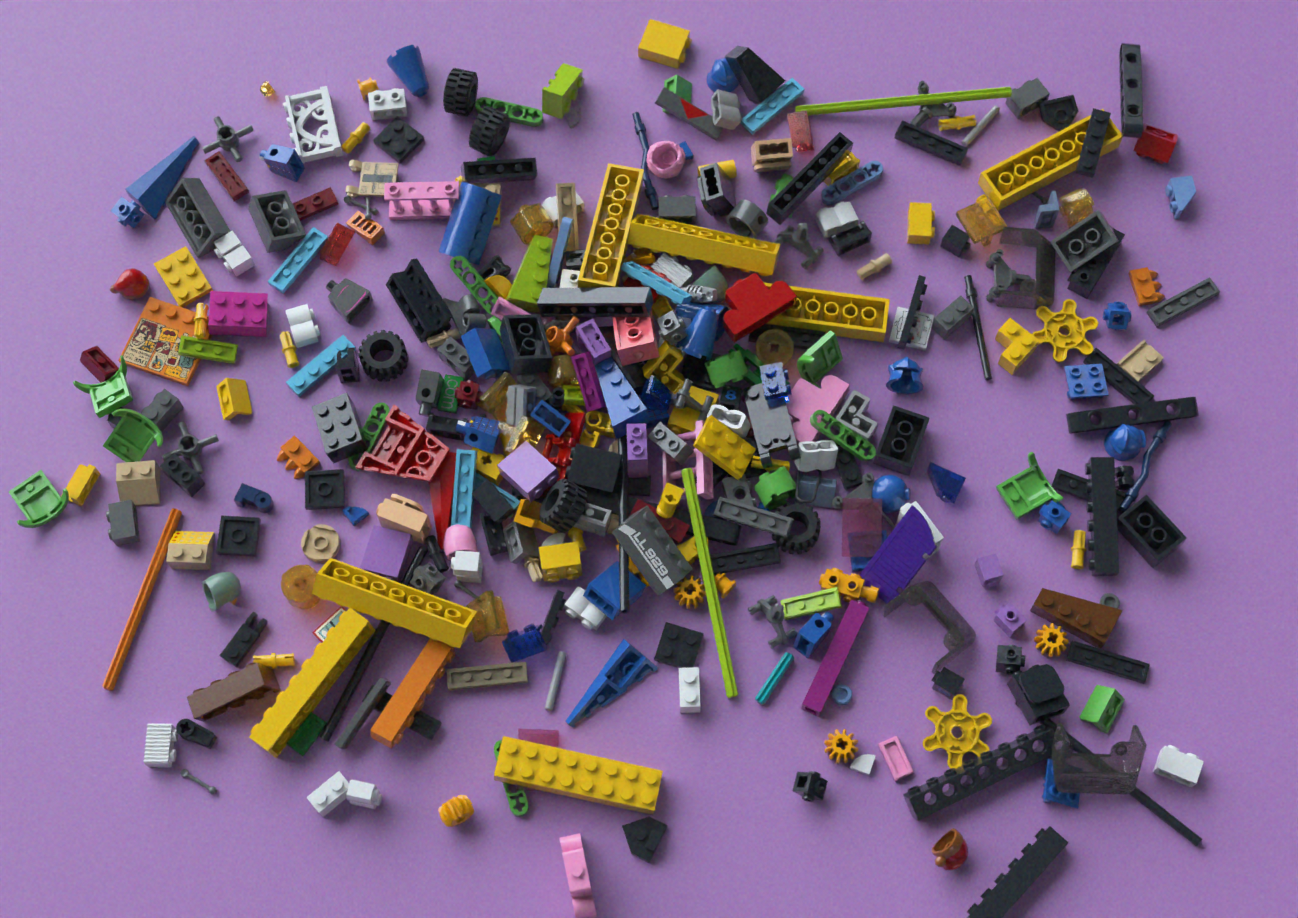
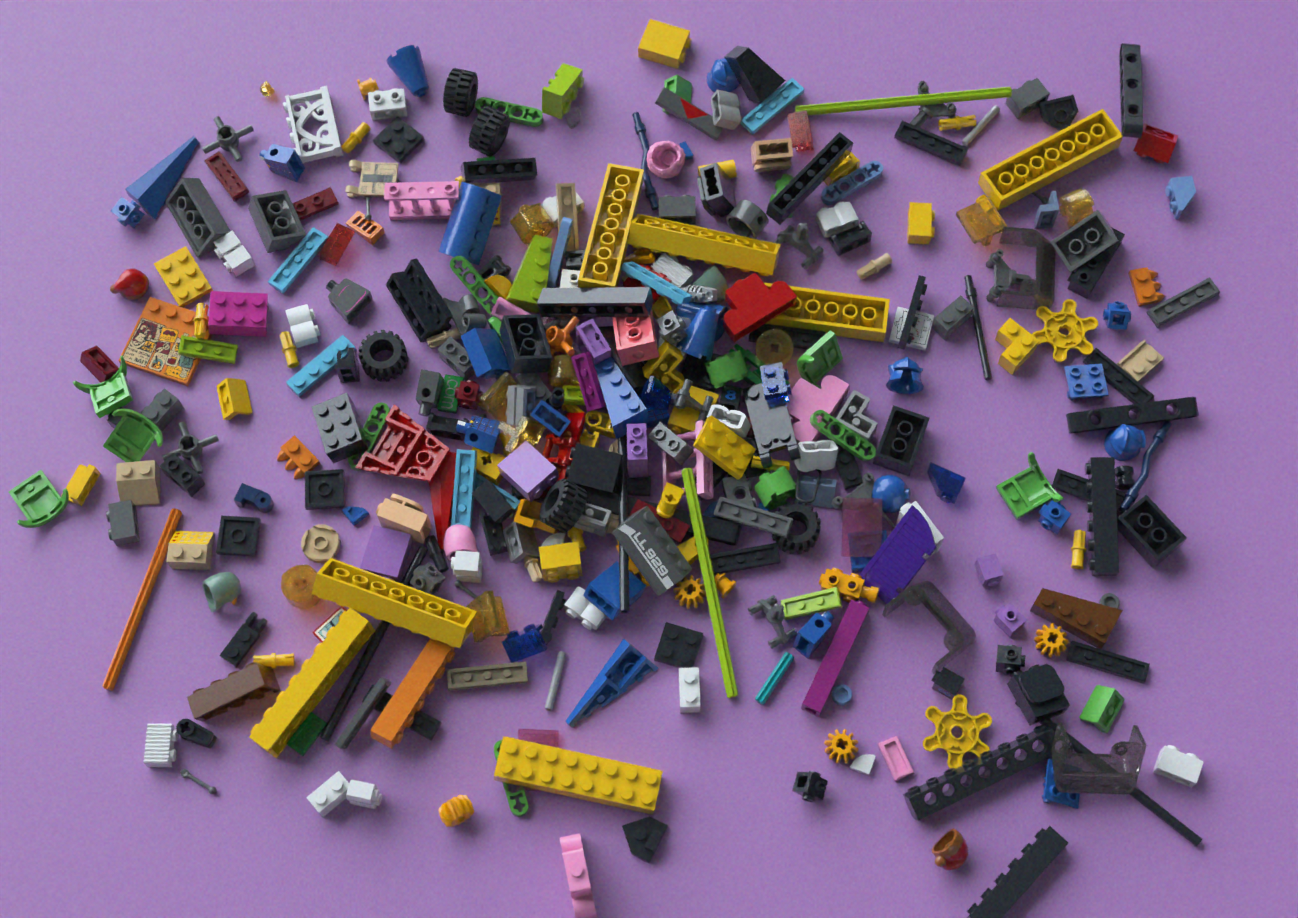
dark grey hinge [344,195,378,215] -> none
black brick [940,225,971,257] -> none
black plate [1075,108,1111,178] -> none

